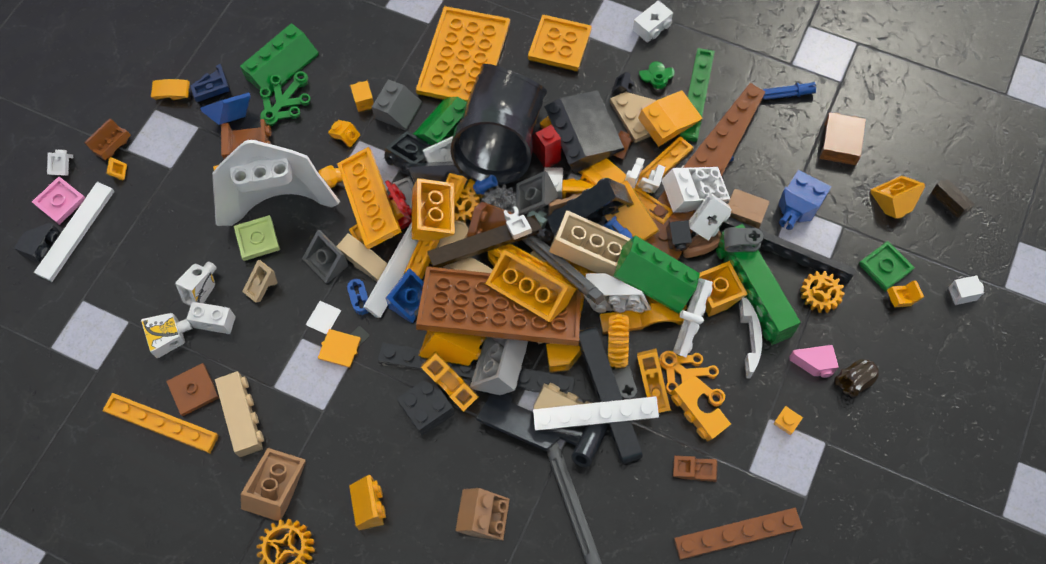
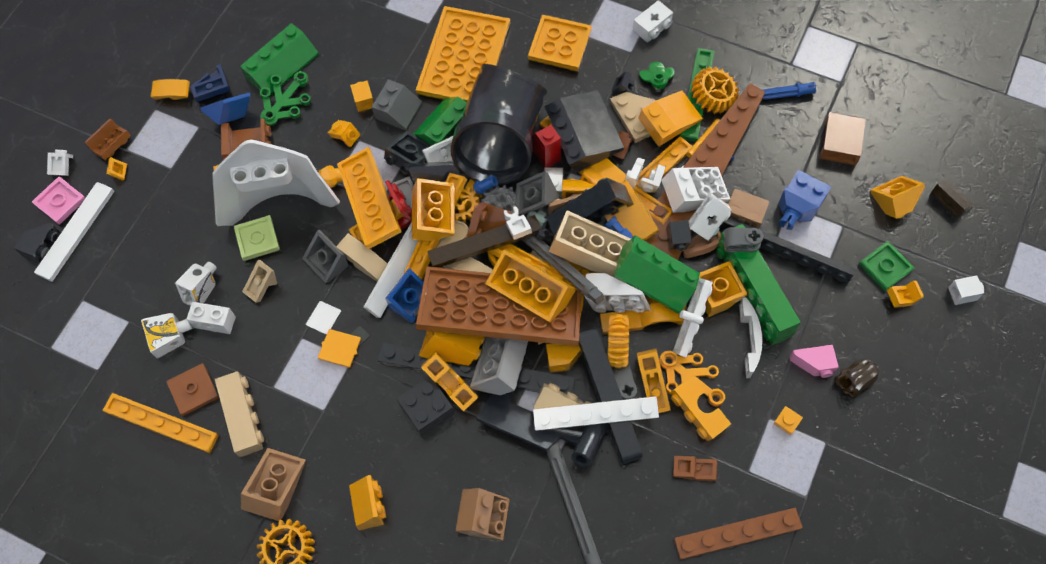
blue beam [347,279,369,315] -> none
light orange gear [800,271,844,313] -> none
none -> light orange bar [686,119,720,158]
none -> light orange gear [691,66,739,114]

